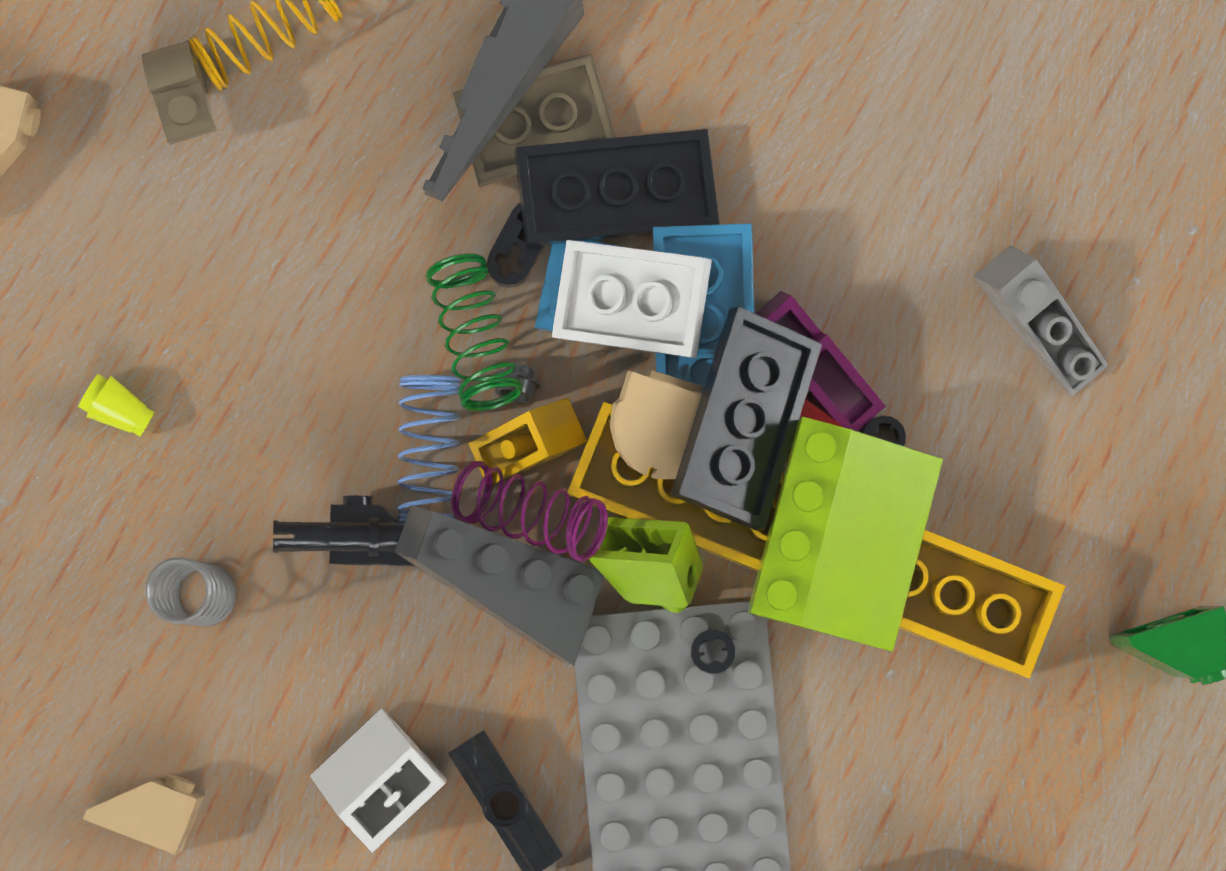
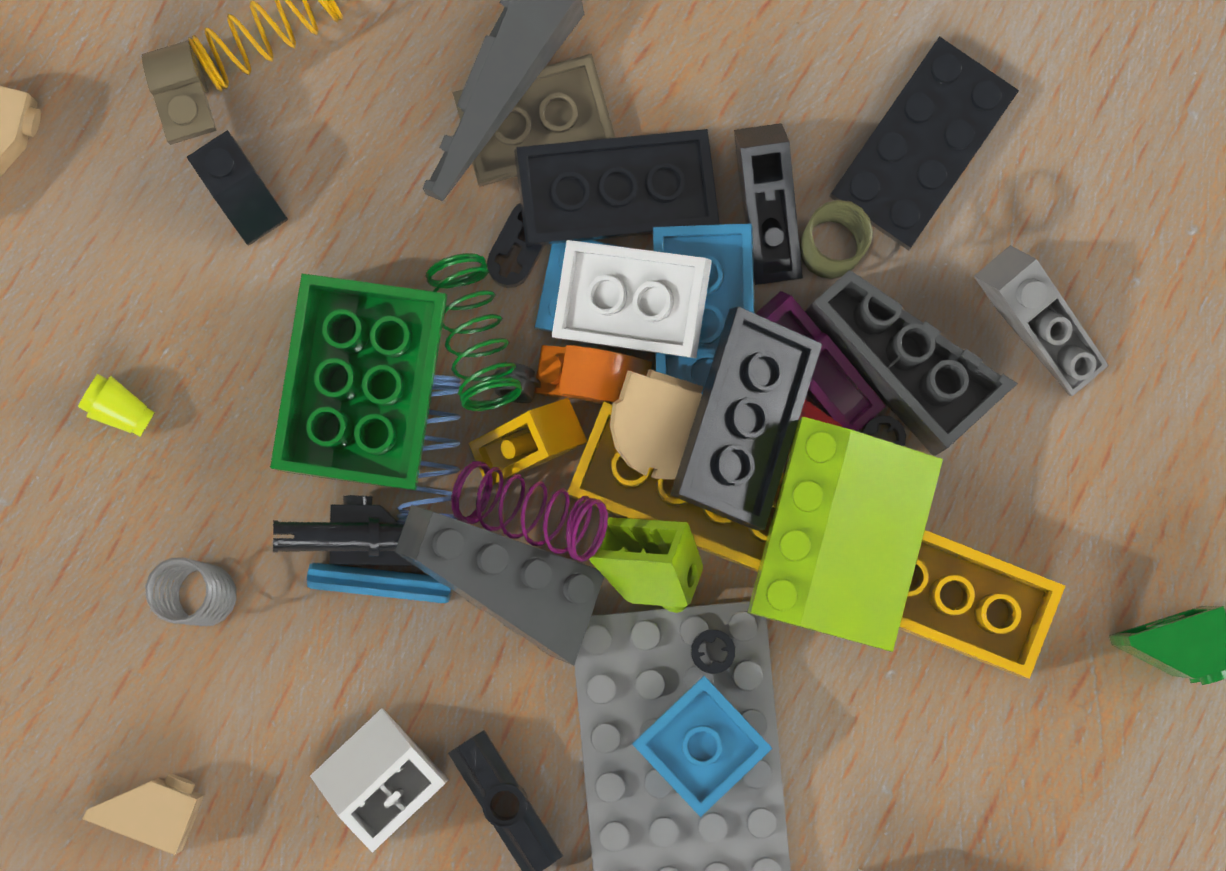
none -> black slope [187,130,288,246]
none -> green slope [270,273,447,490]
none -> dark azure axle [307,563,451,603]
none -> orange brick [535,345,652,405]
none -> dark azure plate [632,675,773,817]
none -> black slope [734,123,803,285]
none -> olive piece [800,200,873,279]
none -> dark grey wedge [805,270,1018,456]
none -> black plate [829,36,1019,251]

